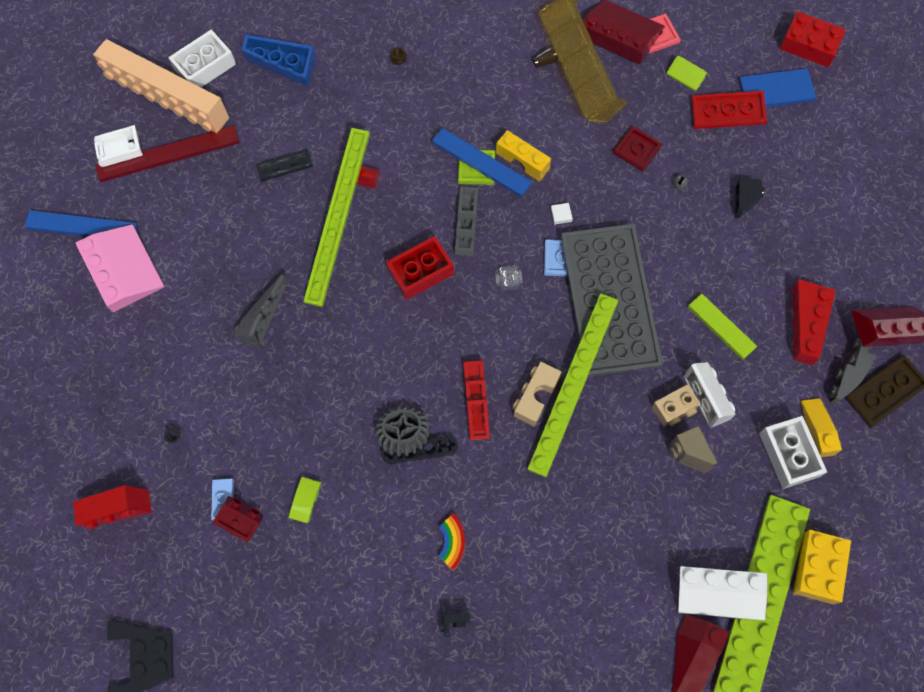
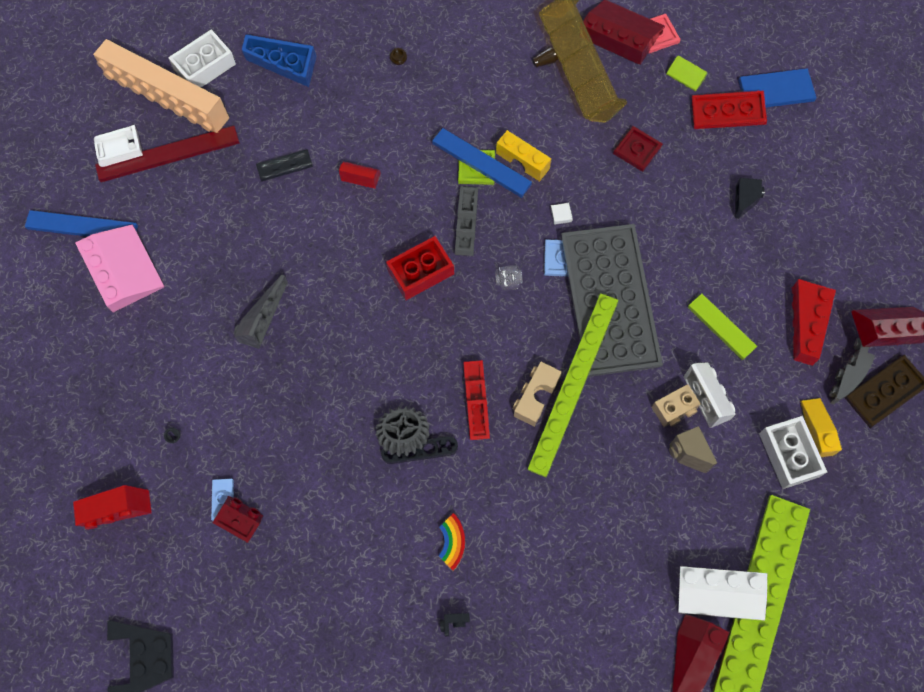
lime slope [289,477,321,523] -> none
lime plate [303,128,370,308] -> none
dark grey hinge [673,174,688,190] -> none
red brick [780,11,846,68] -> none
yellow brick [793,530,851,605] -> none

